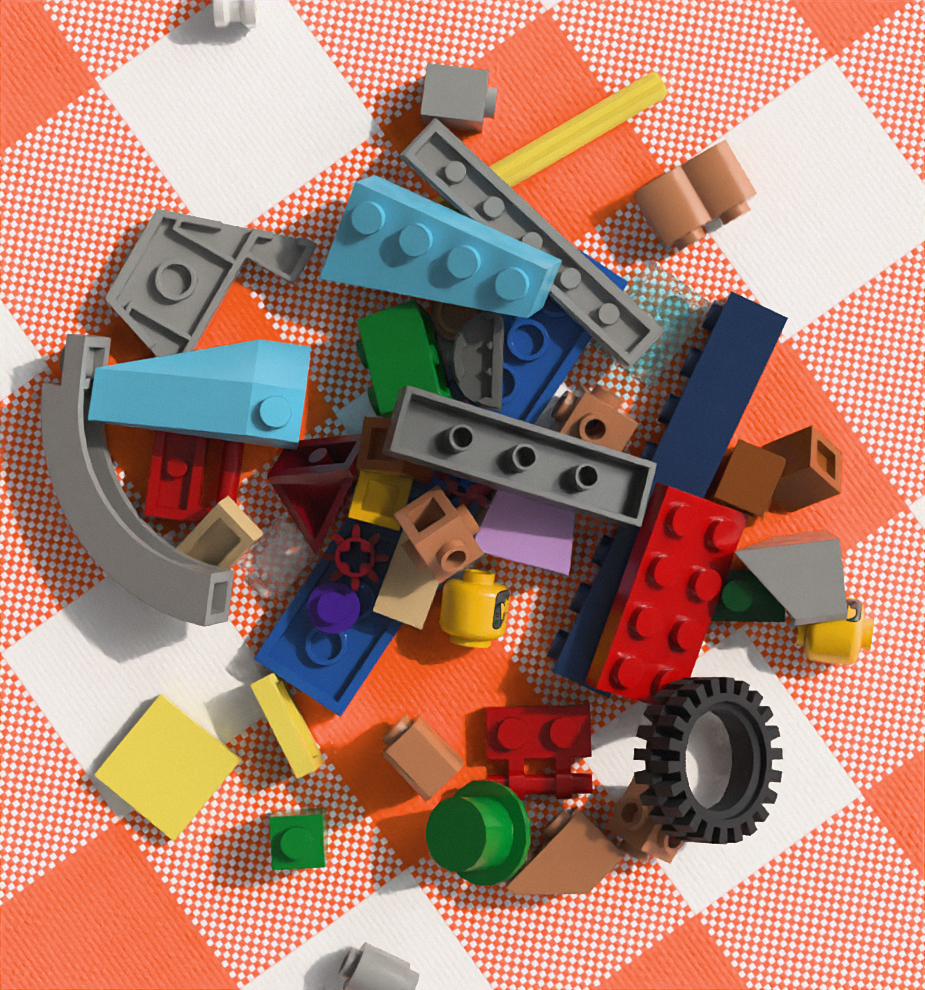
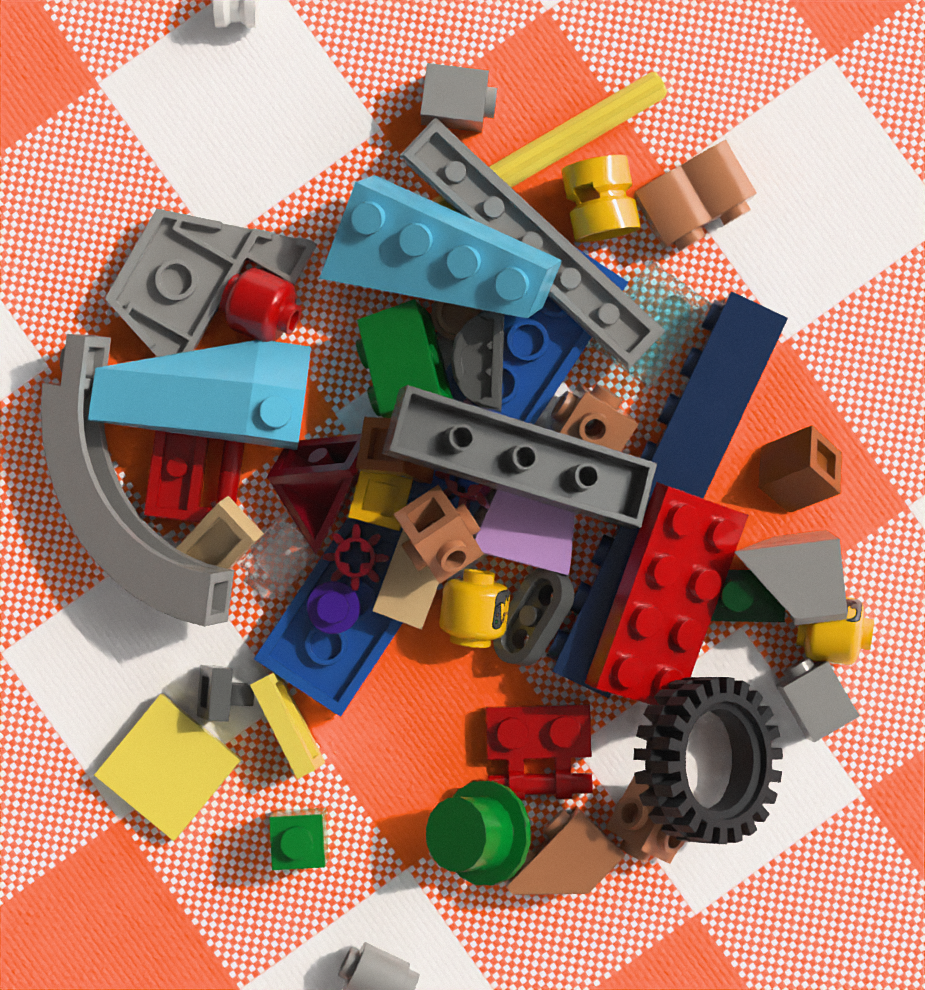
nougat brick [381,714,464,801] -> none
dark orange panel [714,439,786,522] -> none
none -> dark grey tile [196,664,254,722]
none -> red head [220,268,302,342]
none -> dark grey plate [493,568,574,666]
none -> yellow wheel [561,155,641,243]
none -> light grey brick [775,657,860,743]

